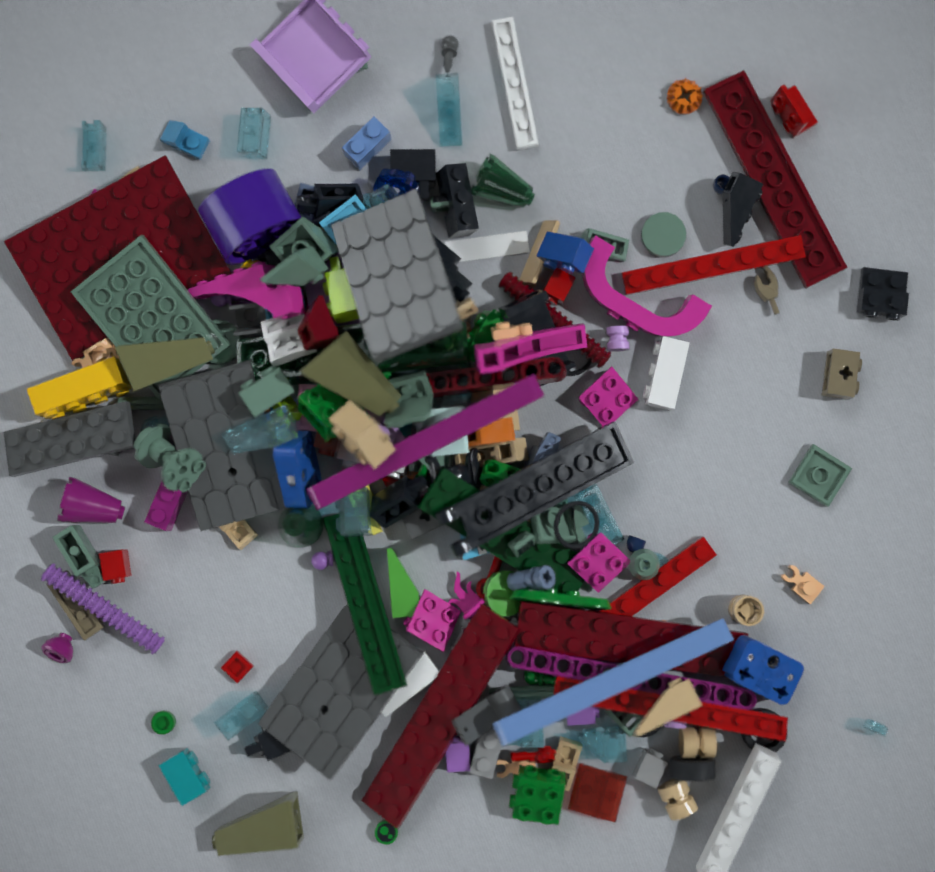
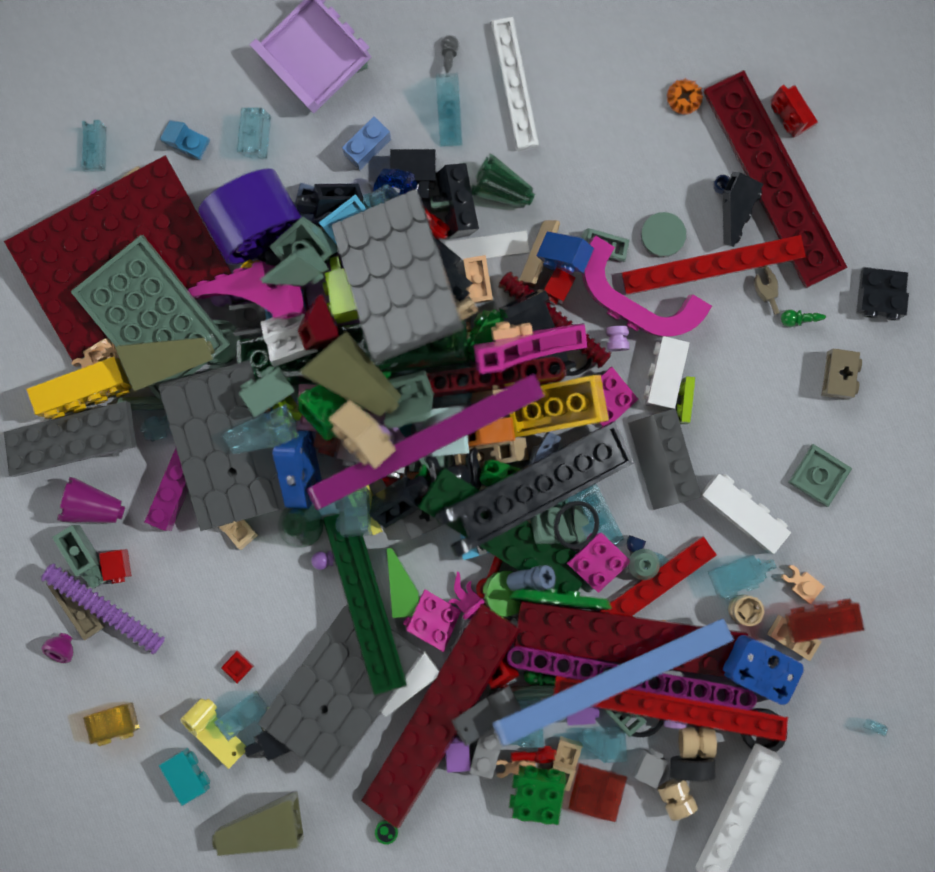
sand green piece [134,424,206,492] -> none
green tile [151,710,176,735] -> none
sand green slope [508,531,535,557] -> none
tan slope [633,678,702,737] -> none
none -> clear yellow brick [83,702,139,746]
none -> light yellow door [180,699,246,770]
none -> red plate [423,205,450,240]
none -> light nougat plate [463,255,493,304]
none -> red brick [489,656,519,688]
none -> yellow brick [510,375,609,438]
none -> dark grey slope [628,409,701,510]
none -> lime plate [676,376,695,424]
none -> white brick [700,474,791,554]
none -> clear light blue hinge [707,555,777,600]
none -> tan slope [767,615,822,661]
none -> green bar [781,309,826,327]
none -> clear red wedge [785,598,865,643]

